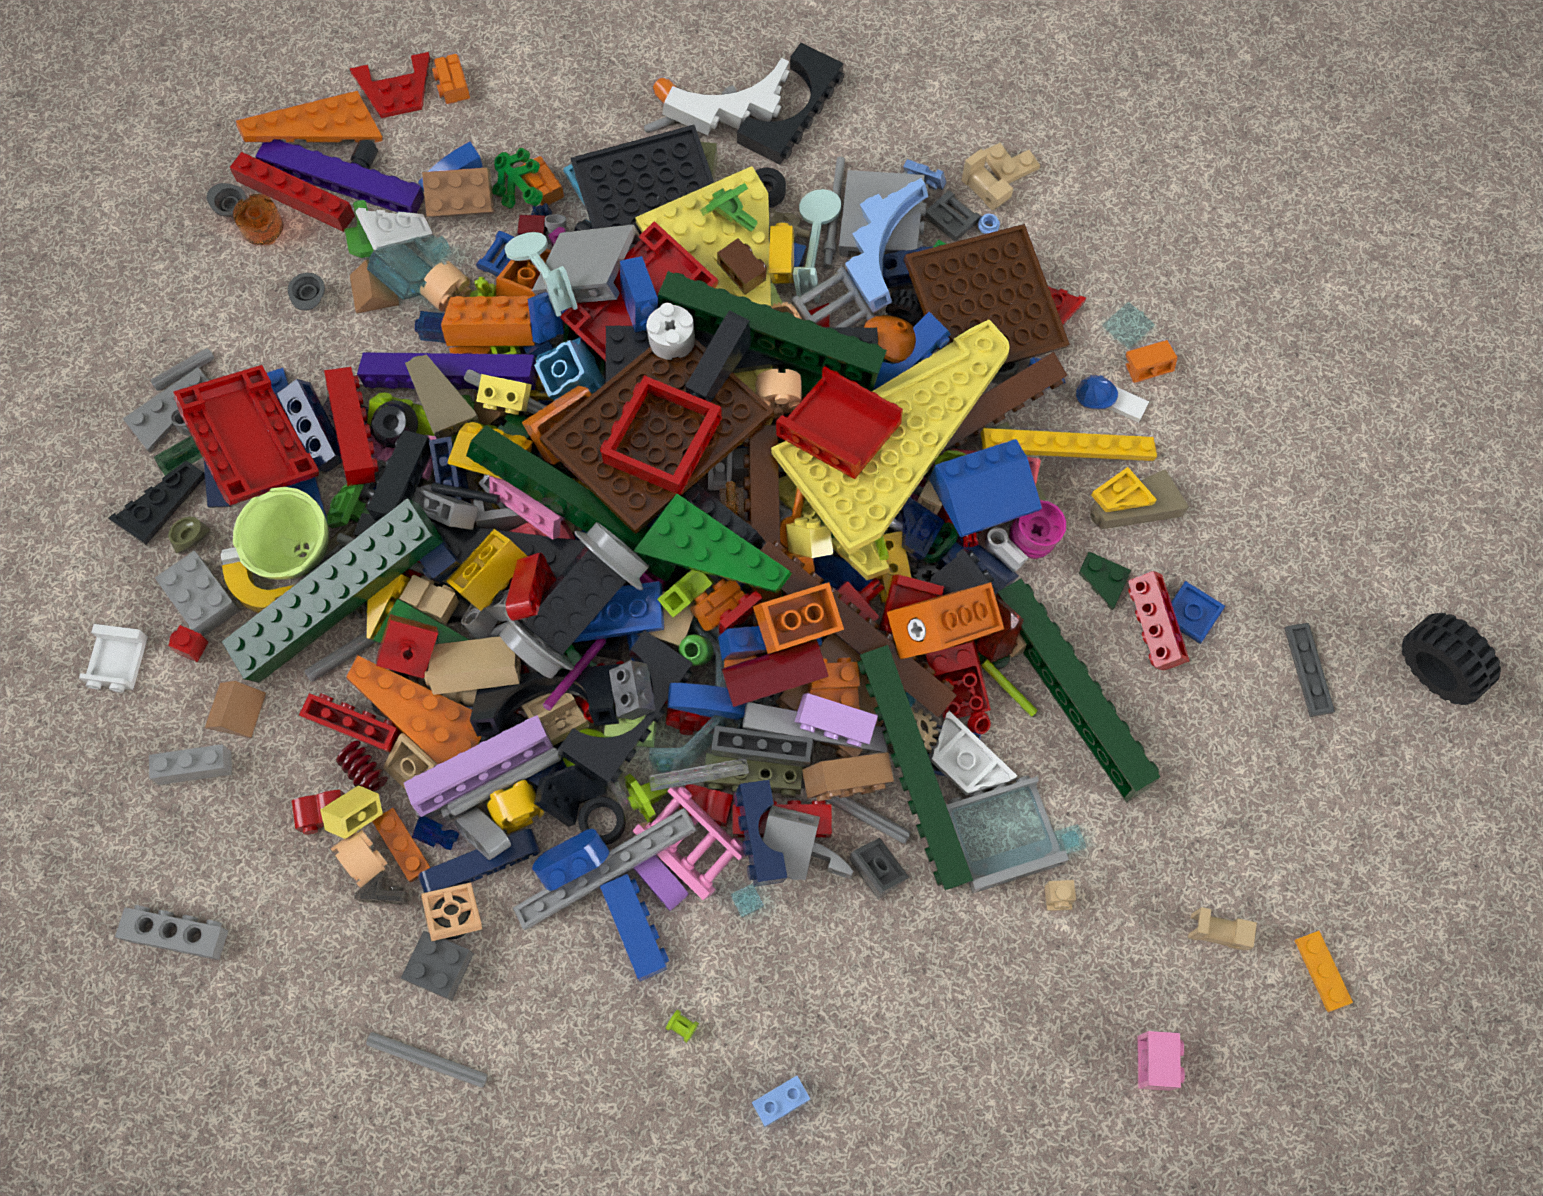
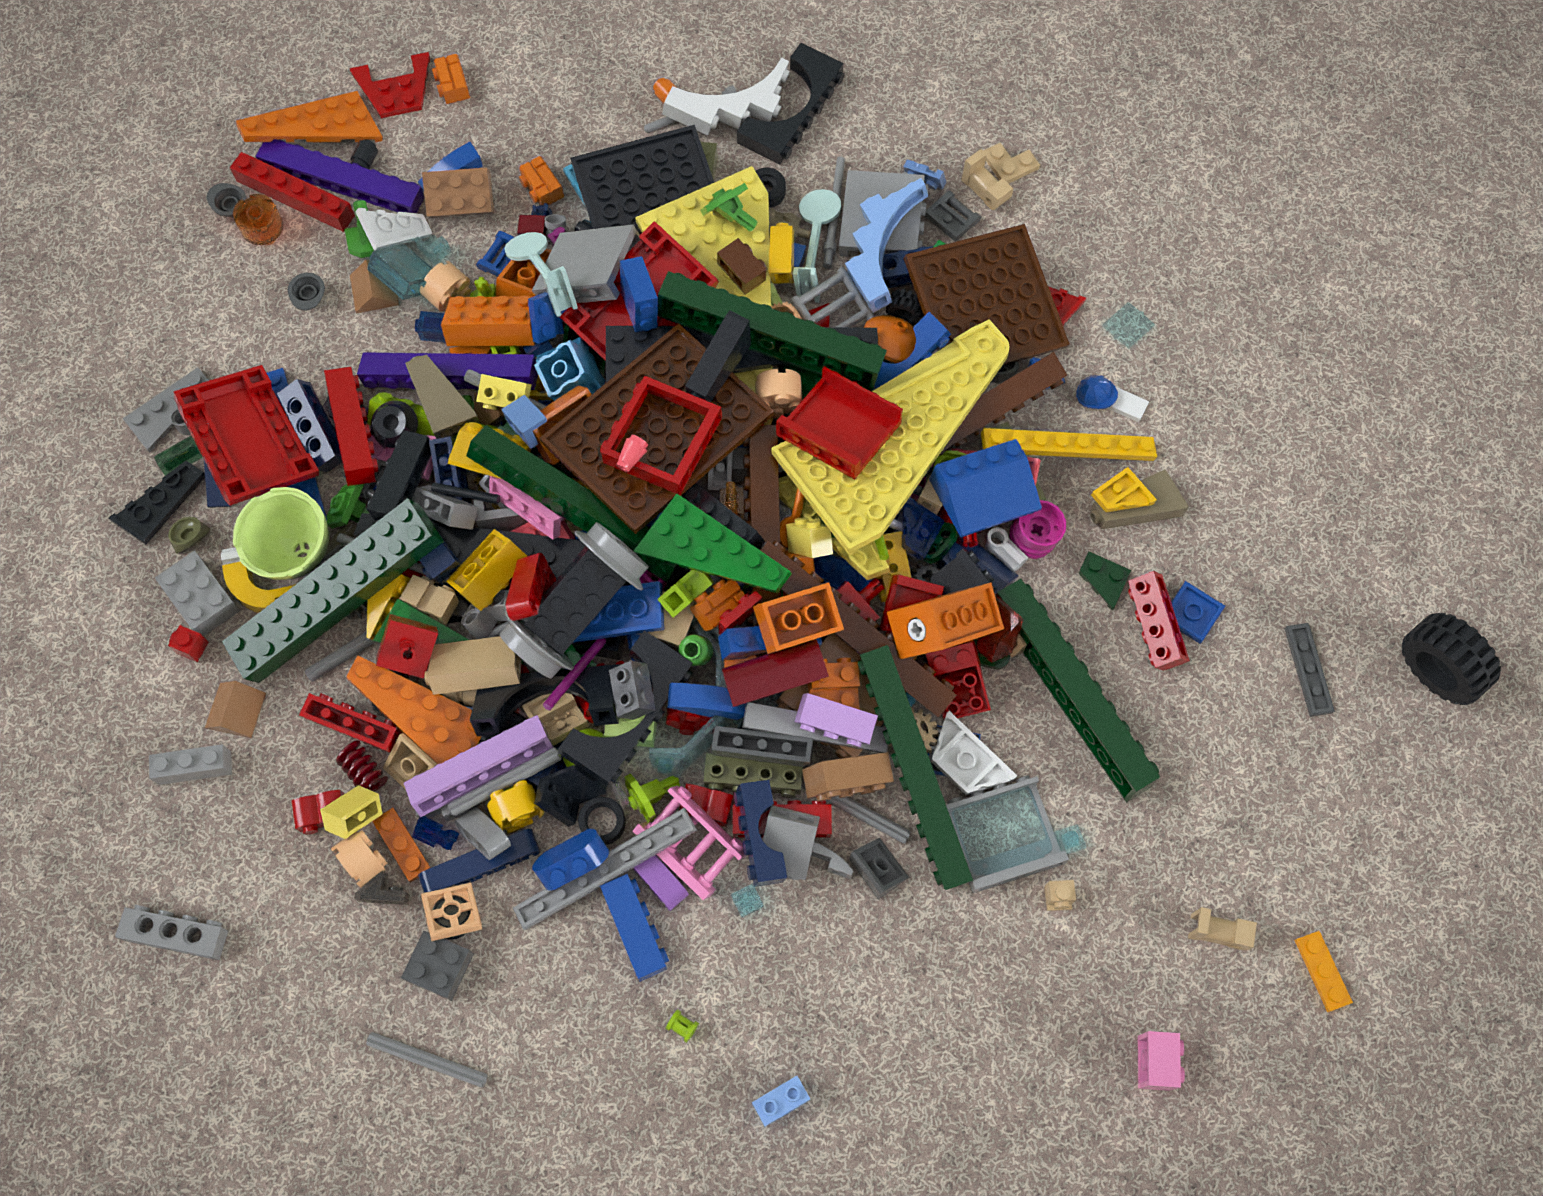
white panel [79,624,148,693] -> none
light grey axle [151,348,214,390] -> none
green plant [492,148,543,209] -> none
white brick [647,303,695,360] -> none
clear tile [649,758,749,791] -> none
red plate [967,711,991,735] -> none
light blue plate [978,214,1000,234] -> none
lime bar [981,659,1038,717] -> none
orange hinge [1125,340,1178,383] -> none
none -> medium blue panel [501,395,547,449]
none -> coral cone [616,434,648,472]

